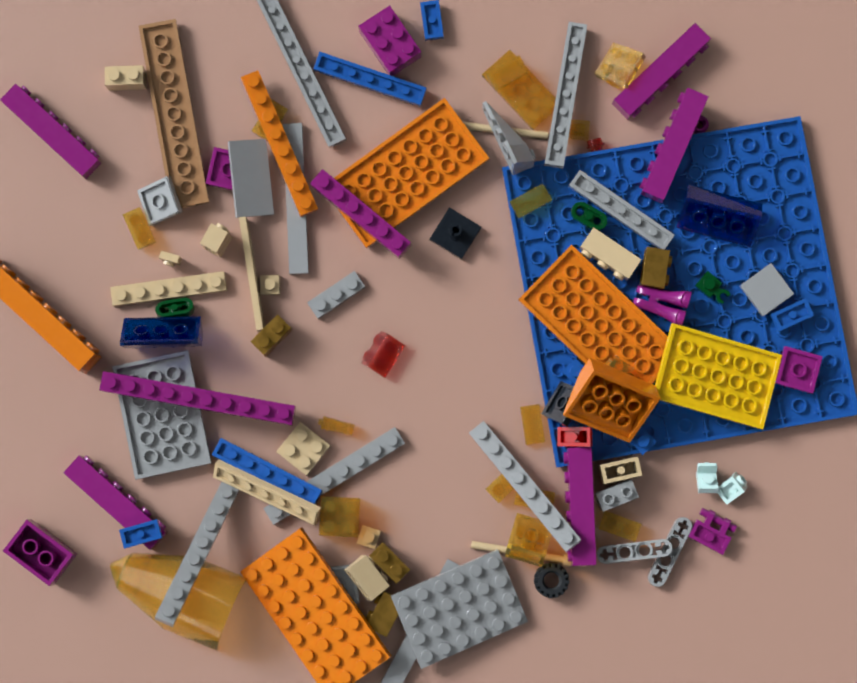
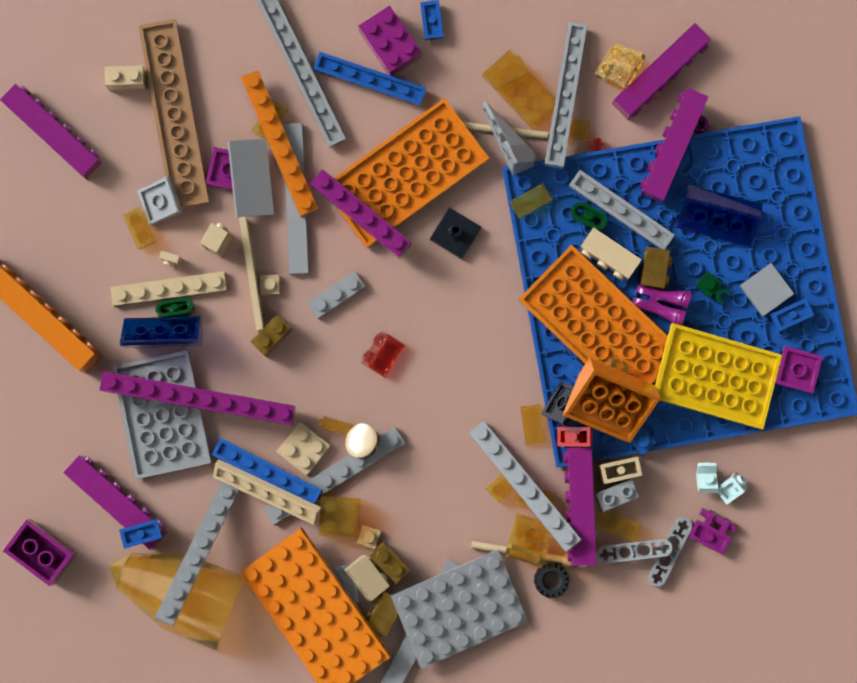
none -> piece [345,424,380,459]

